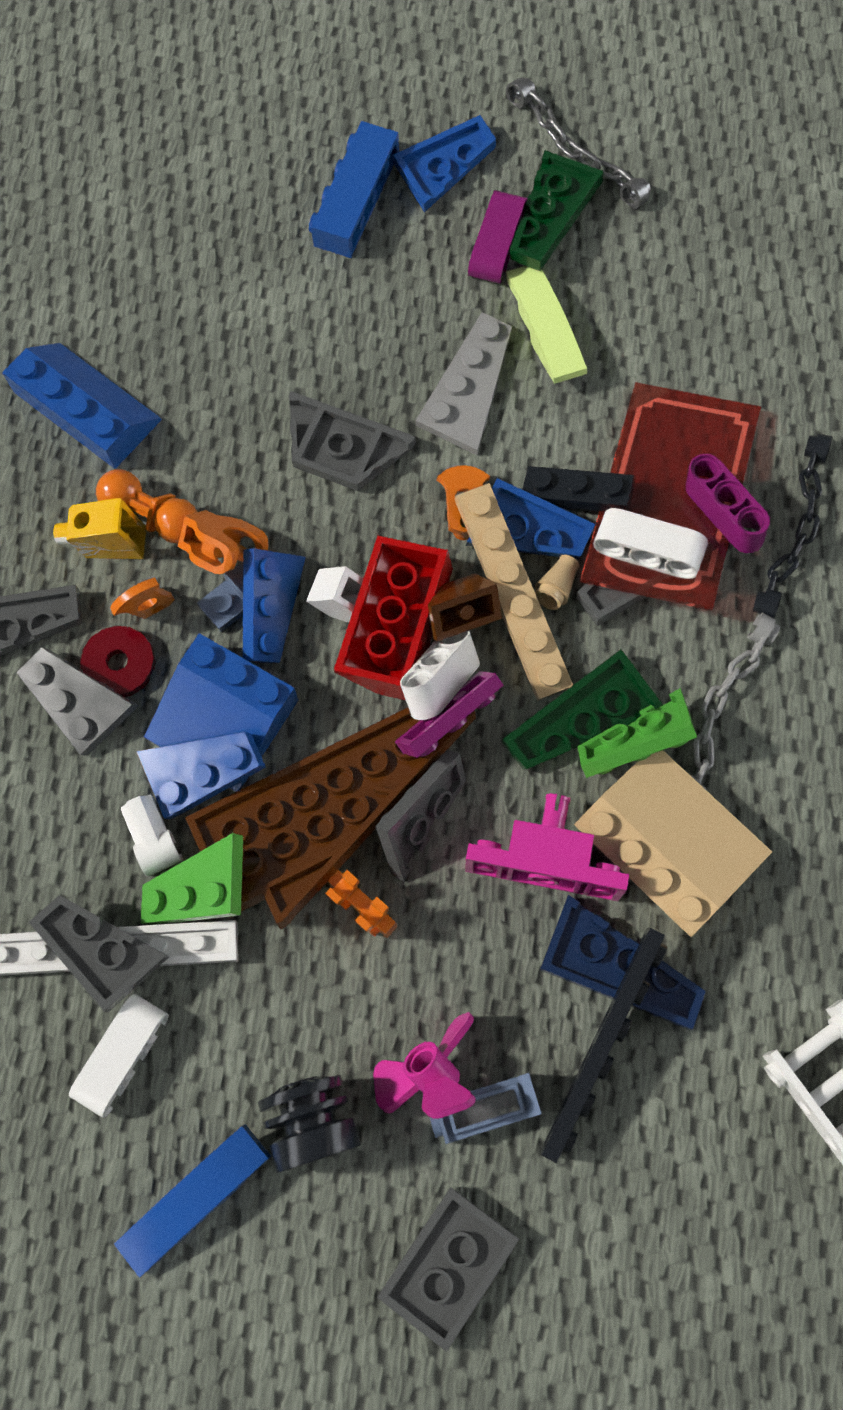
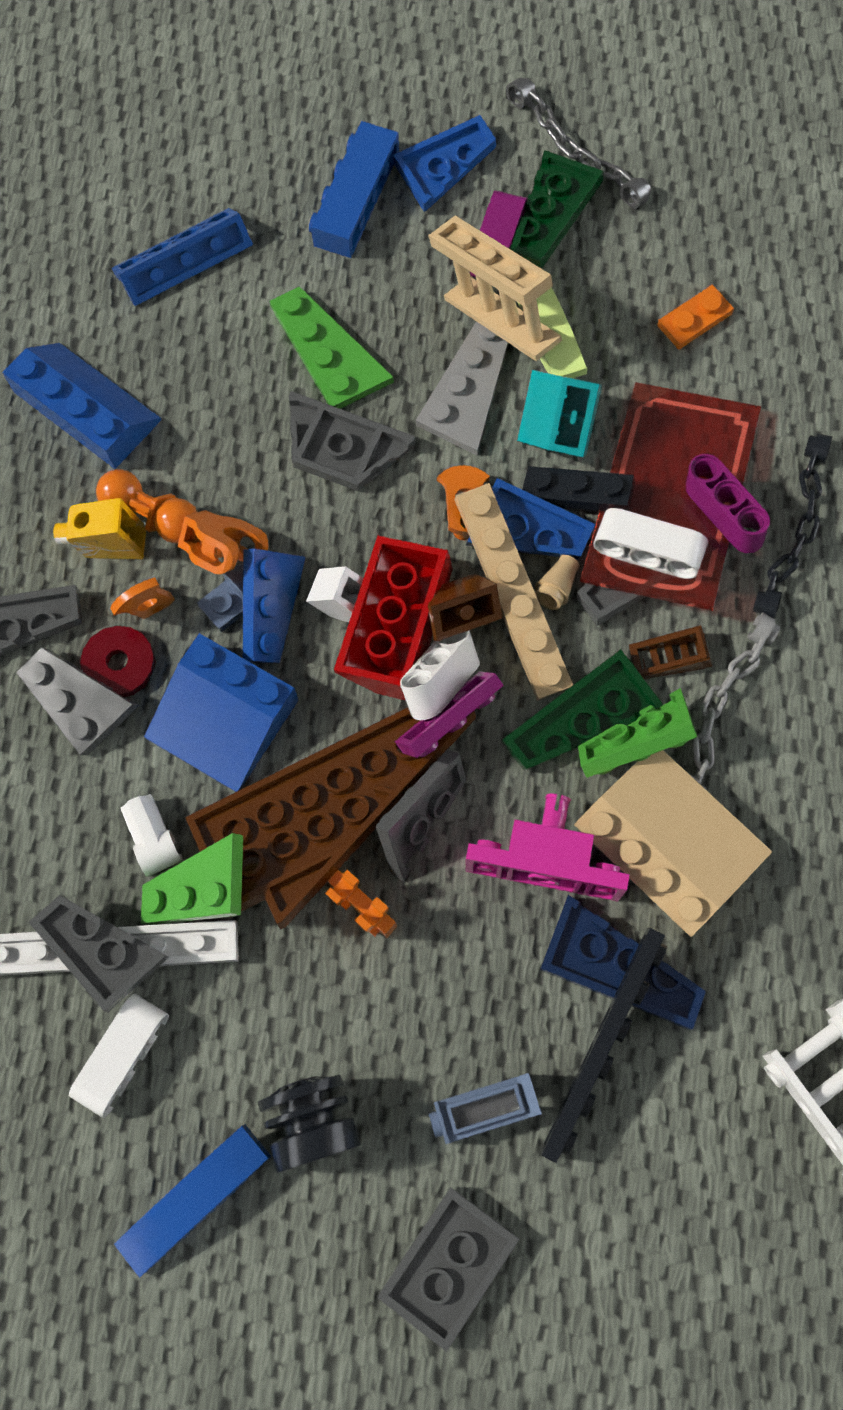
wing [137,732,266,819] -> none
dark pink piece [373,1012,476,1119] -> none
none -> blue fence [112,208,253,306]
none -> bright green wing [269,286,394,409]
none -> tan fence [429,216,562,361]
none -> teal slope [517,370,602,457]
none -> reddish brown slope [629,625,713,679]
none -> orange plate [657,284,734,350]

